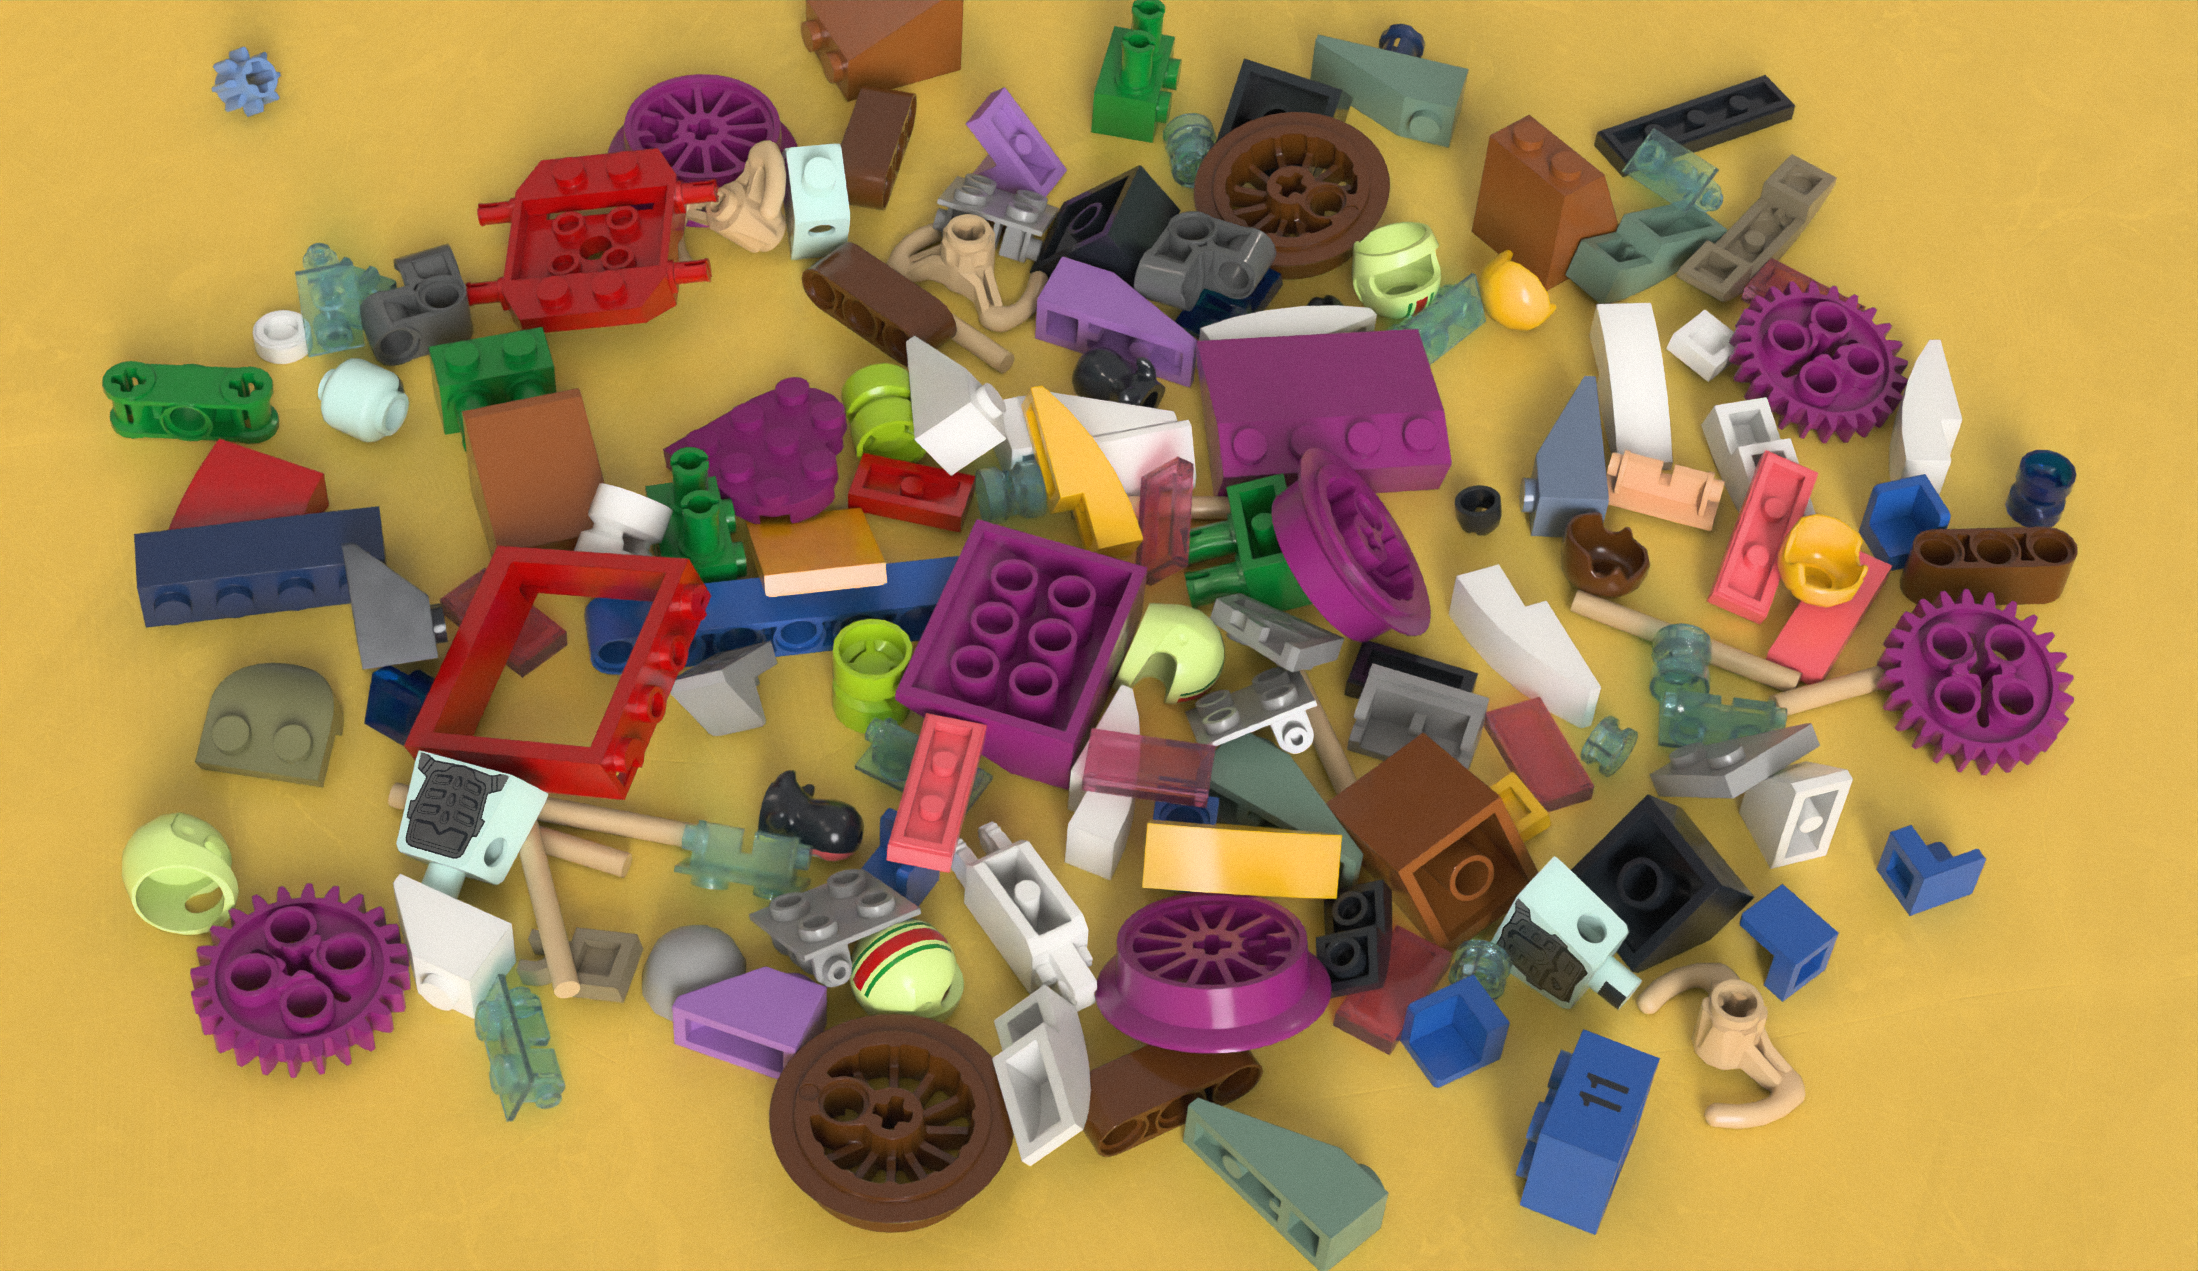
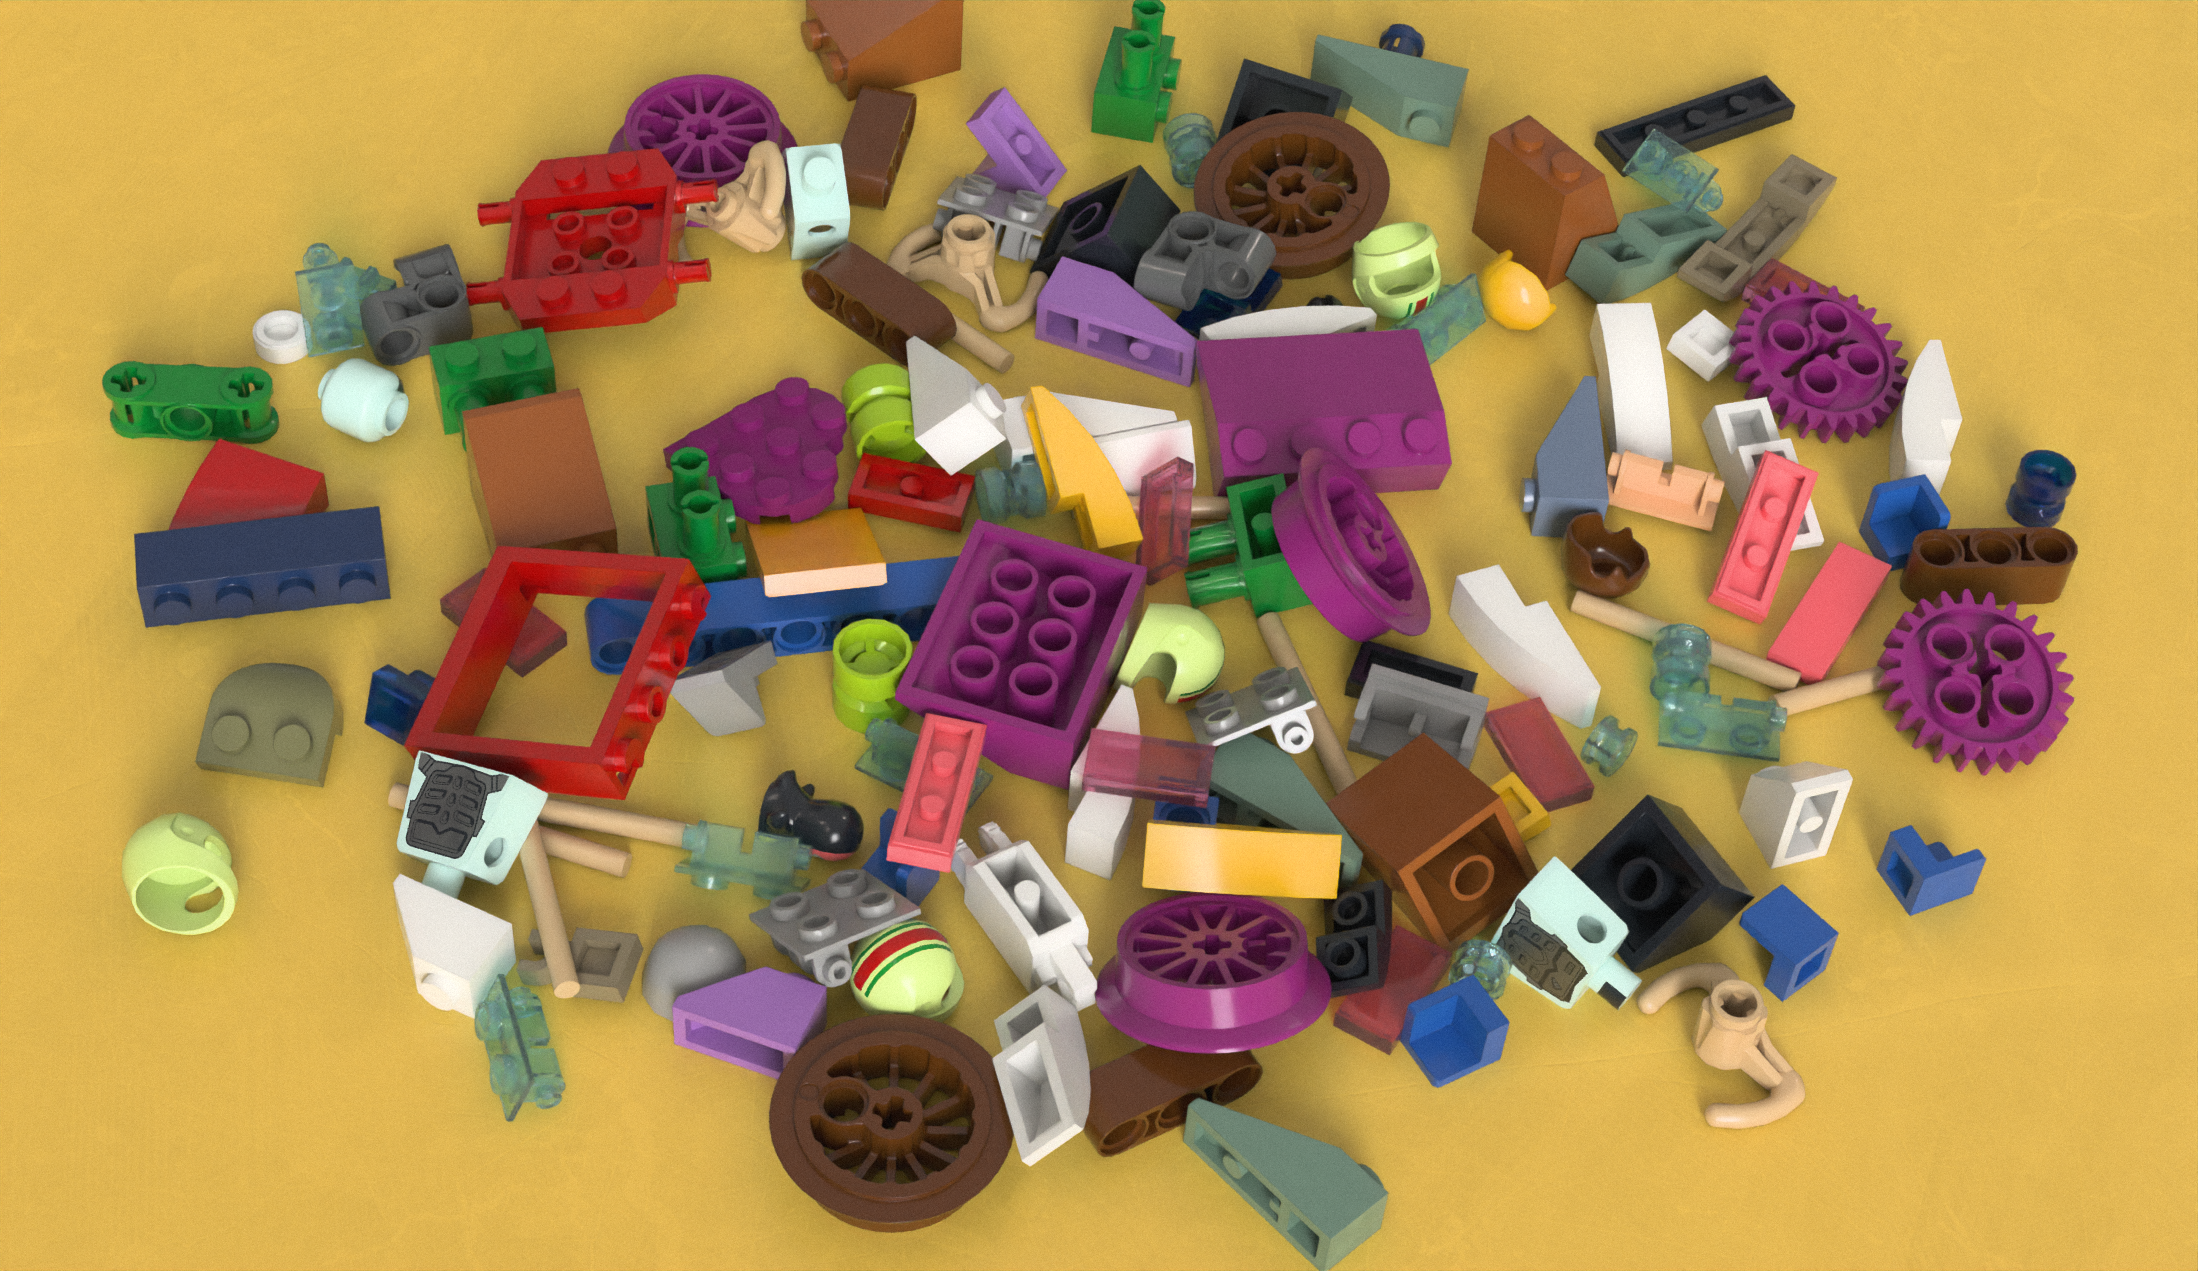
magenta gear [190,883,411,1078] -> none
medium blue gear [211,47,281,117] -> none
slope [341,542,448,670] -> none
white wheel [574,483,673,556] -> none
black animal [1072,347,1165,409] -> none
light grey wing [1210,593,1344,672] -> none
black hinge [1455,485,1502,536] -> none
blue brick [1516,1029,1660,1235] -> none
light grey wing [1650,723,1820,799] -> none
yellow hair [1777,513,1868,608] -> none

